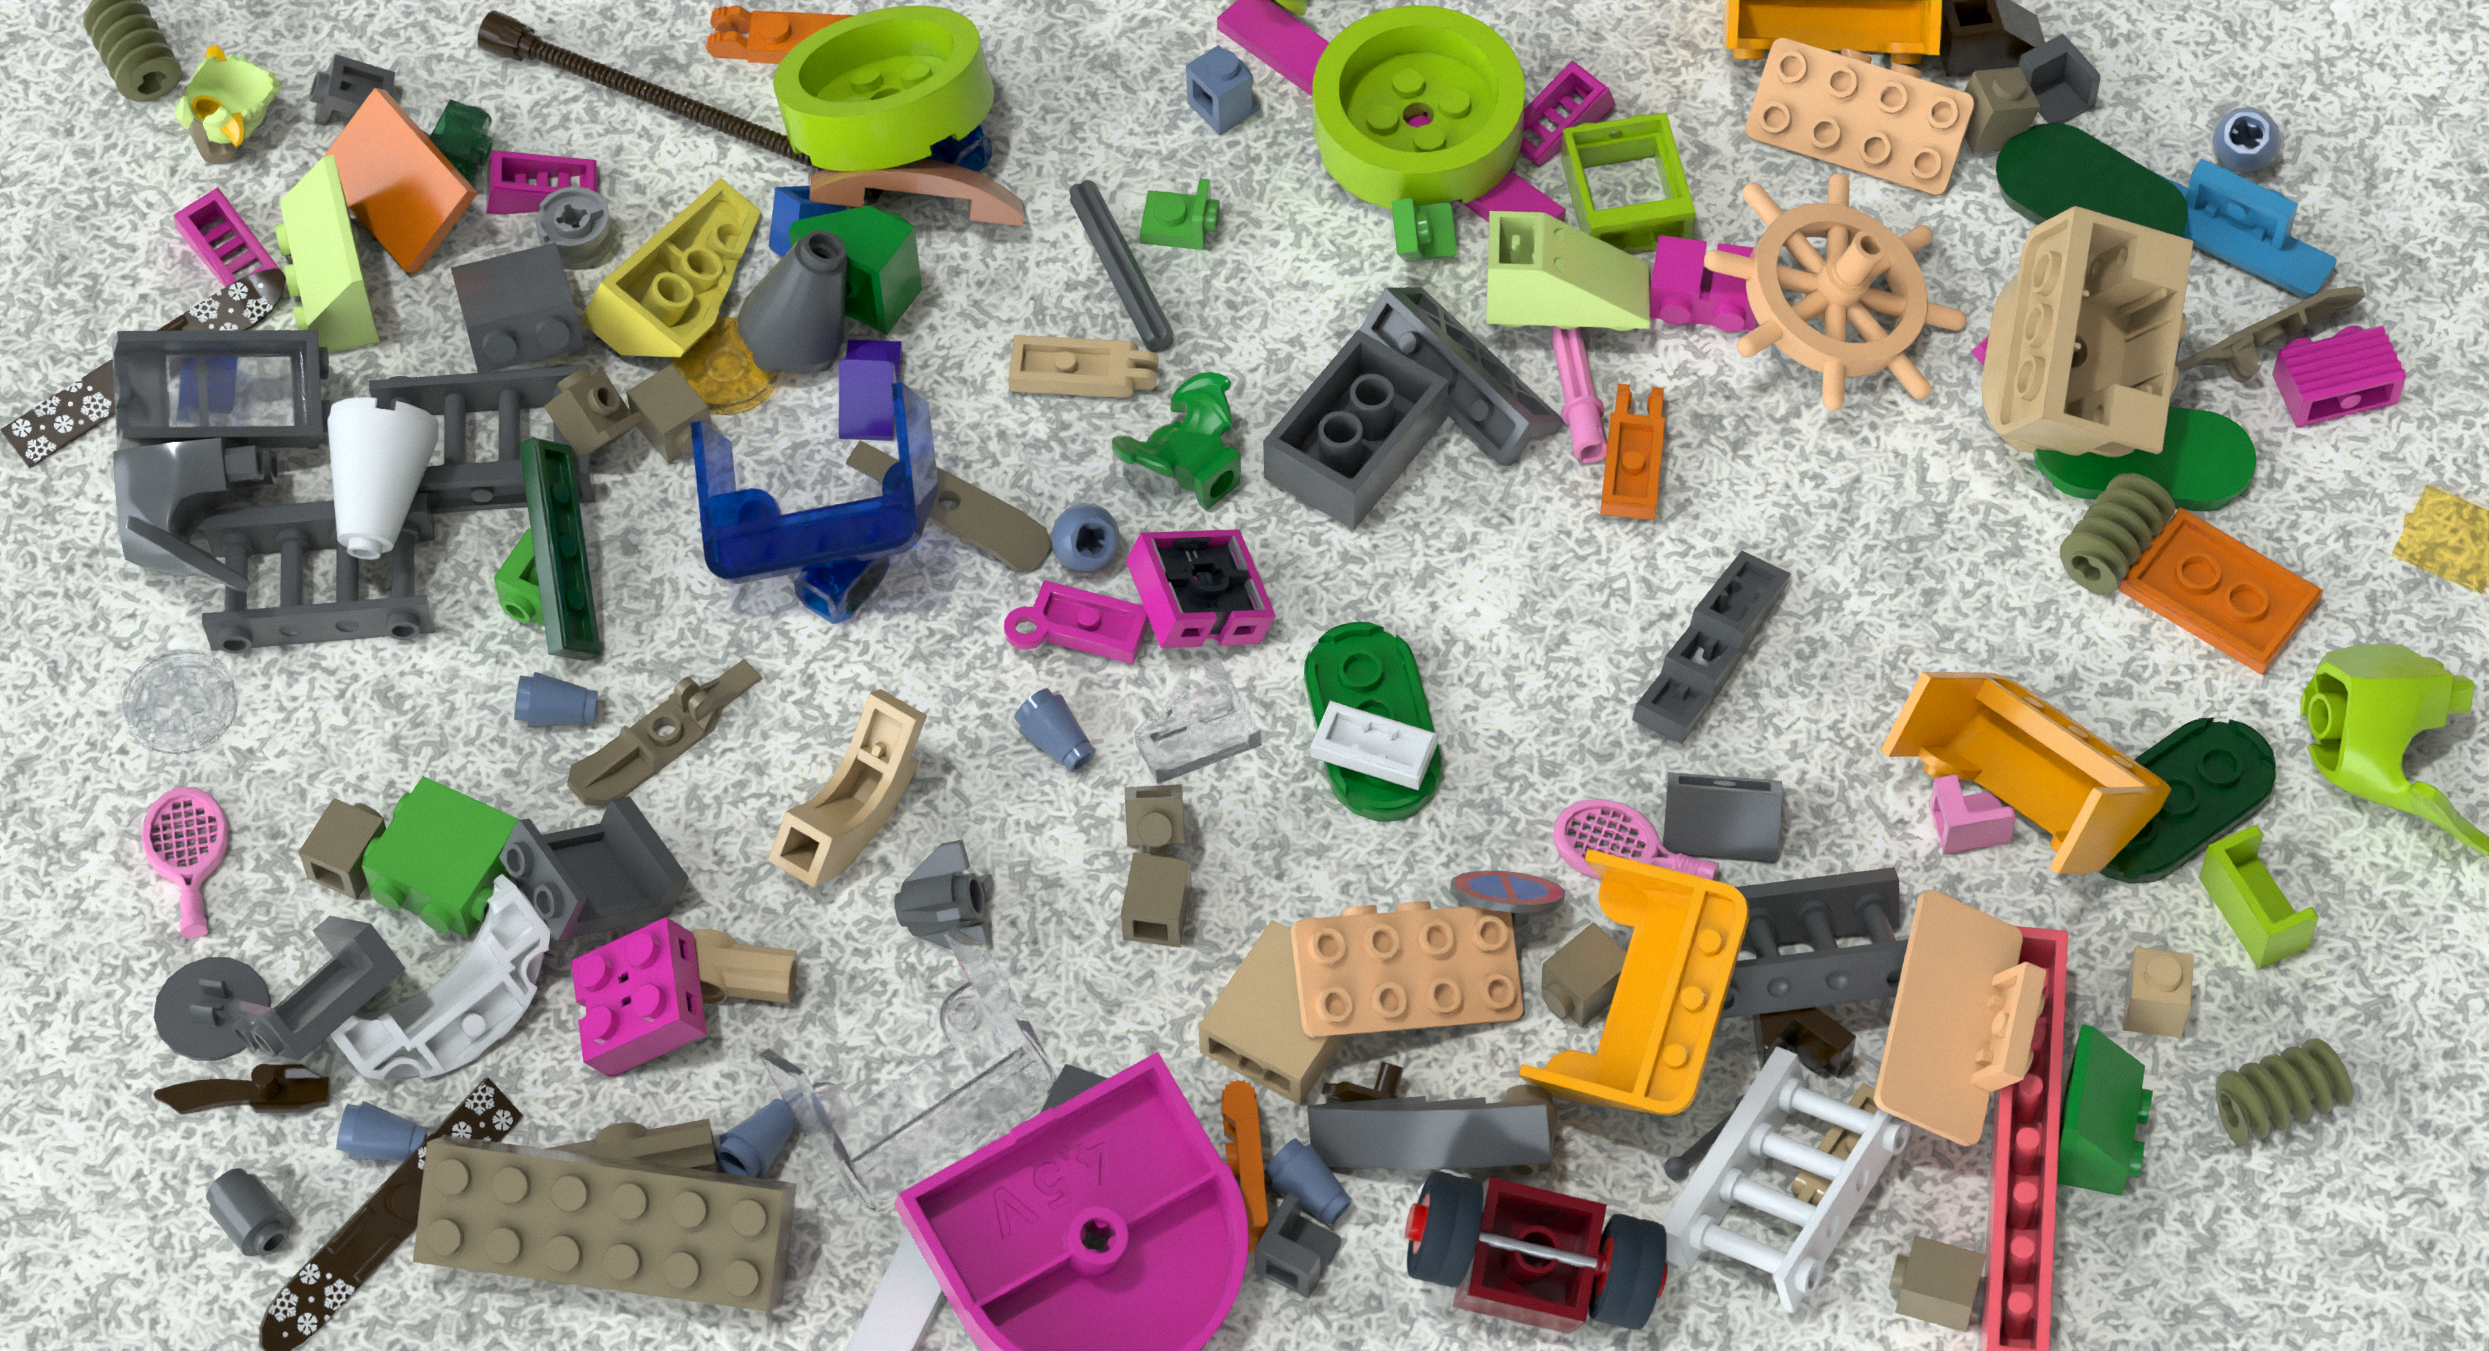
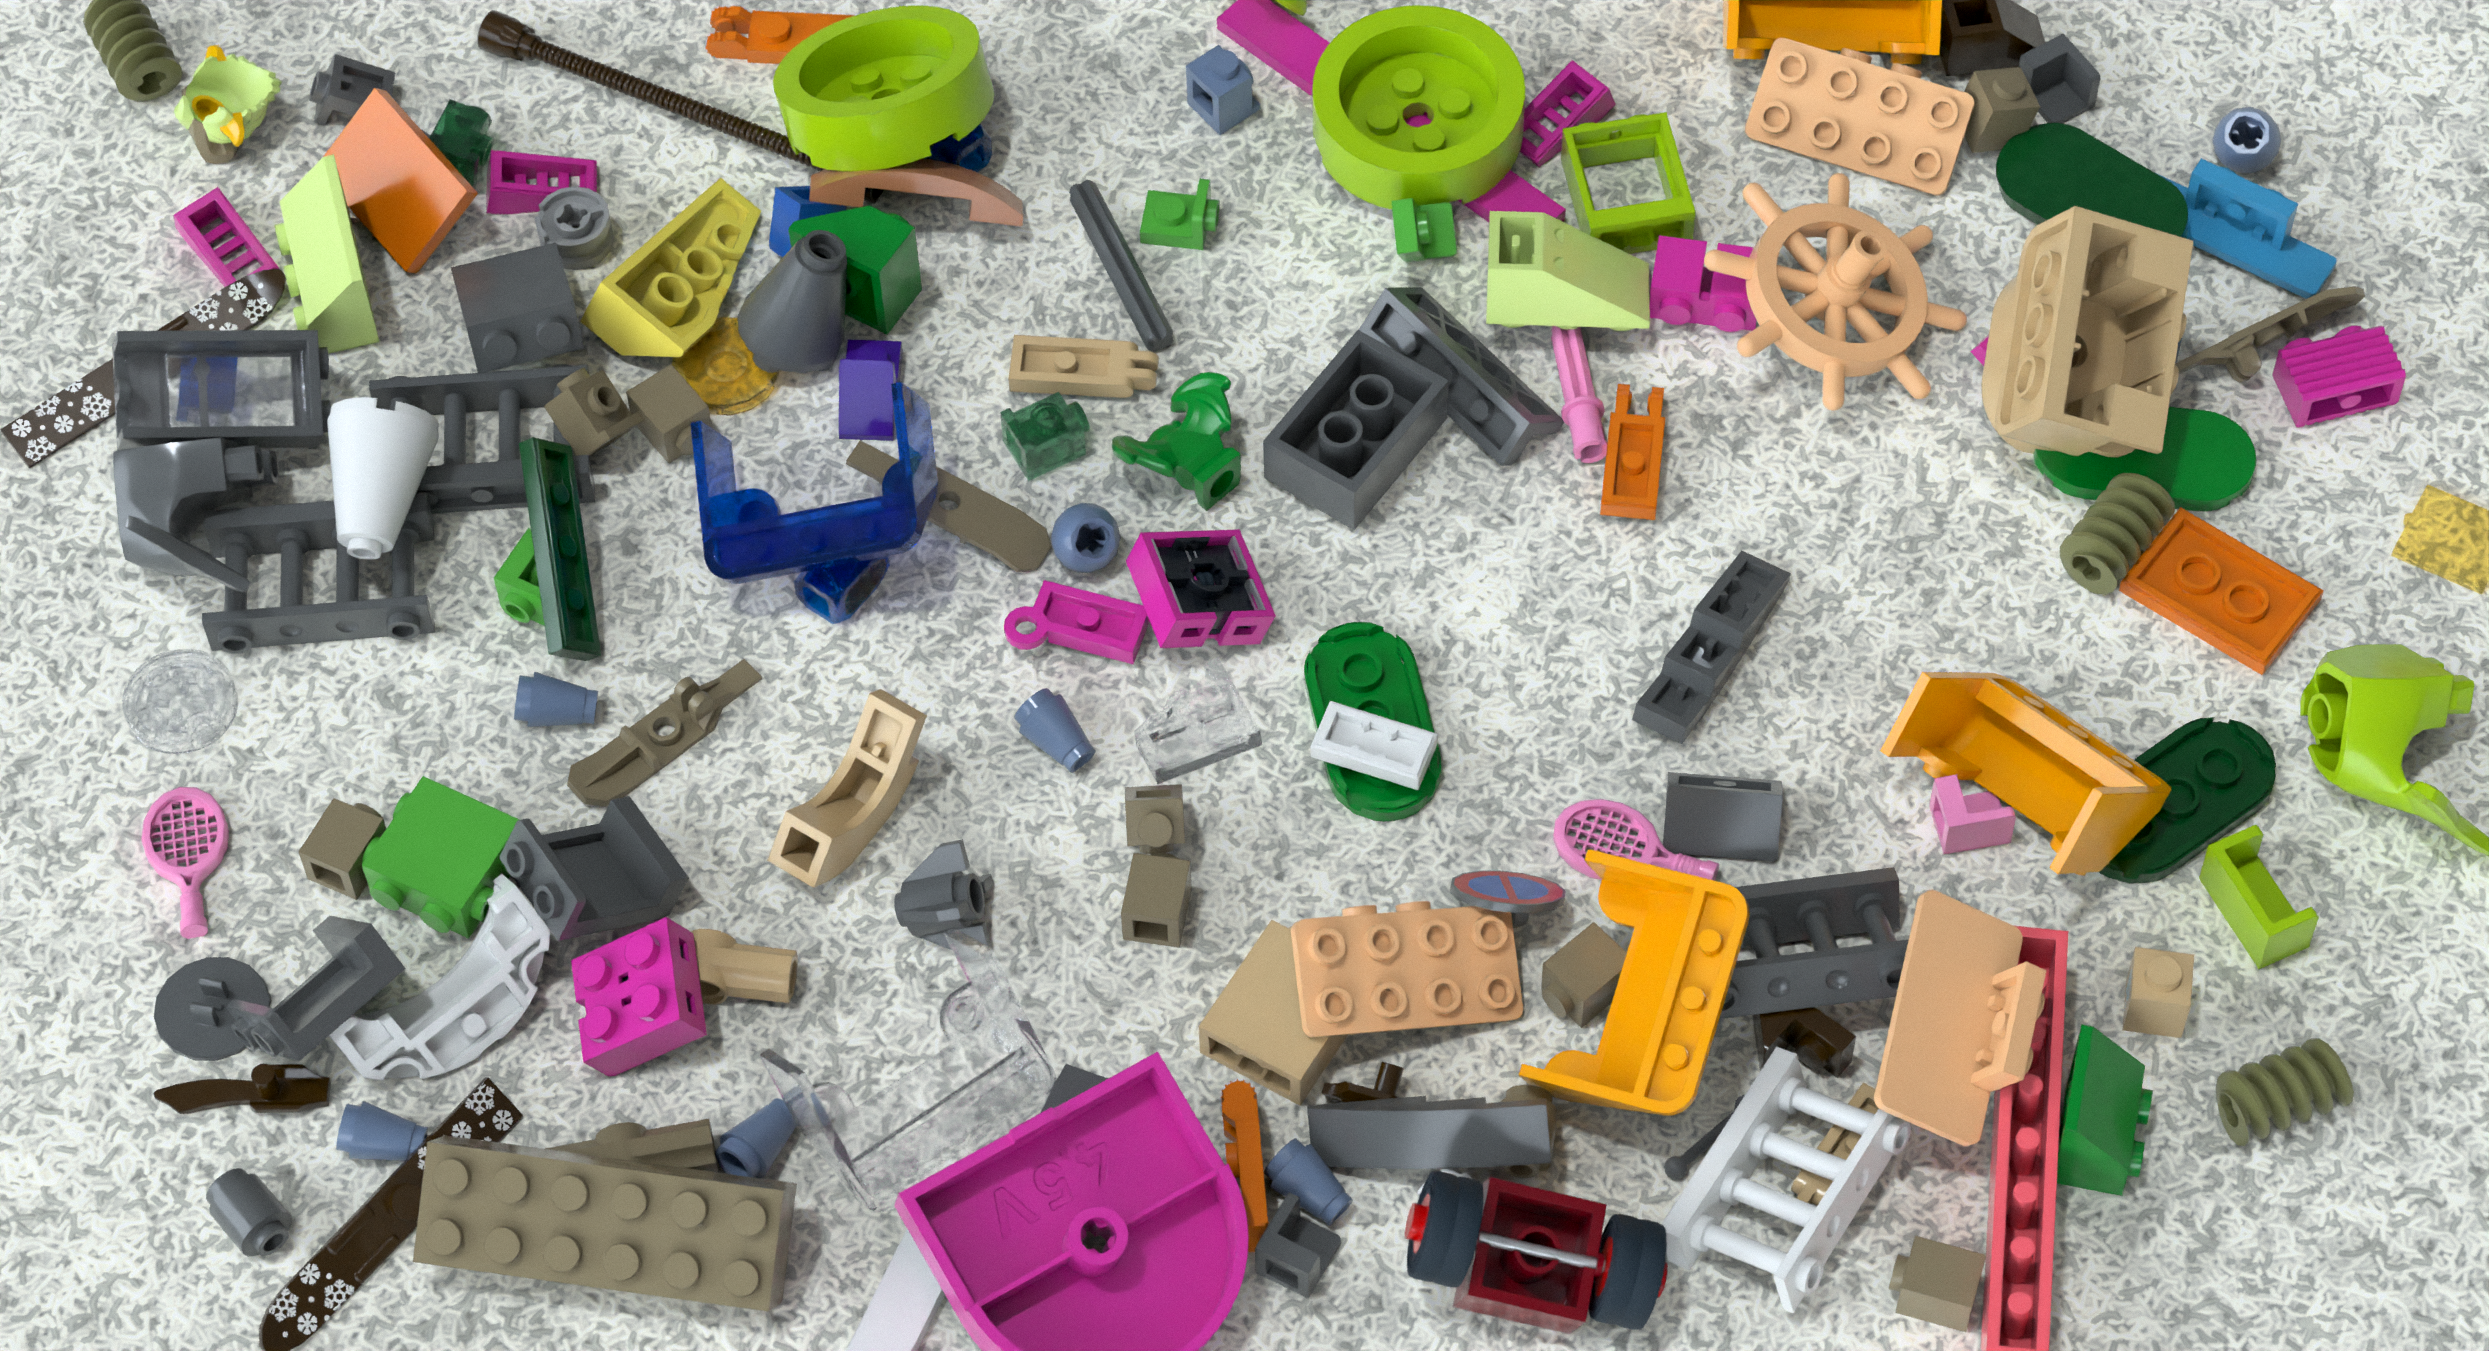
none -> clear green brick [1000,392,1090,481]

